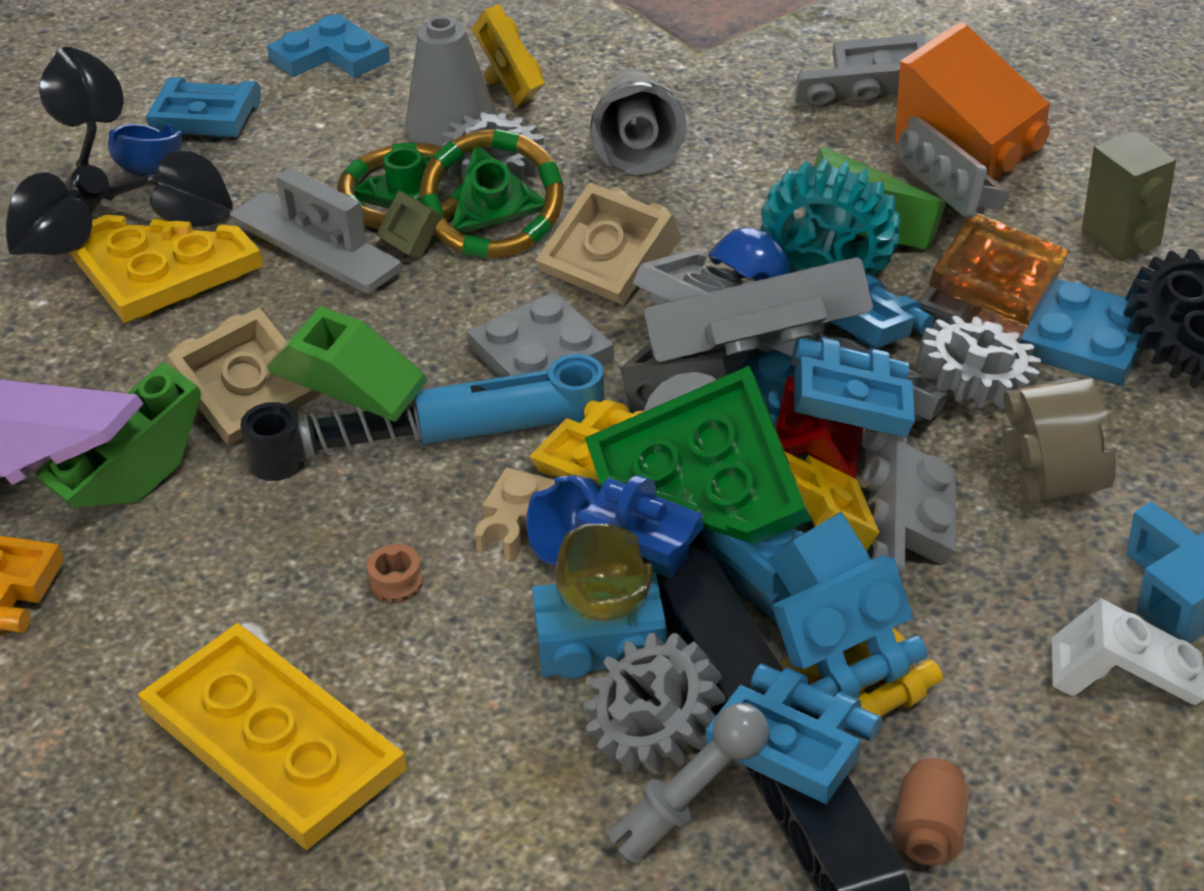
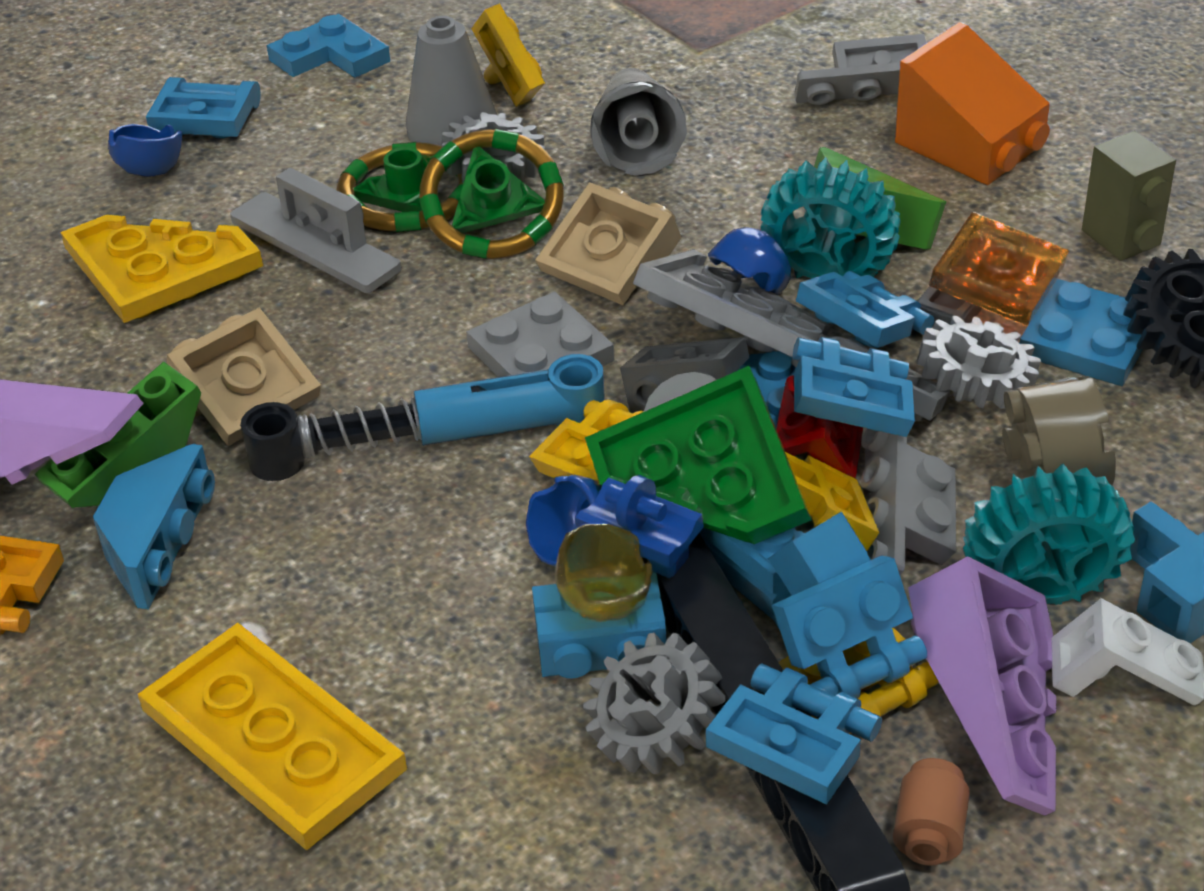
black plant [6,47,233,255] -> none
bright green slope [266,306,428,422] -> none
nougat bush [366,544,423,603] -> none
olive plate [376,191,443,259] -> none
tan plate [475,467,555,561] -> none
light grey pin [608,703,769,863] -> none
light grey bracket [643,257,873,363] -> none
light grey bracket [898,116,1009,217] -> none
none -> dark azure slope [93,444,215,610]
none -> lavender wedge [908,556,1056,816]
none -> teal gear [963,464,1135,605]

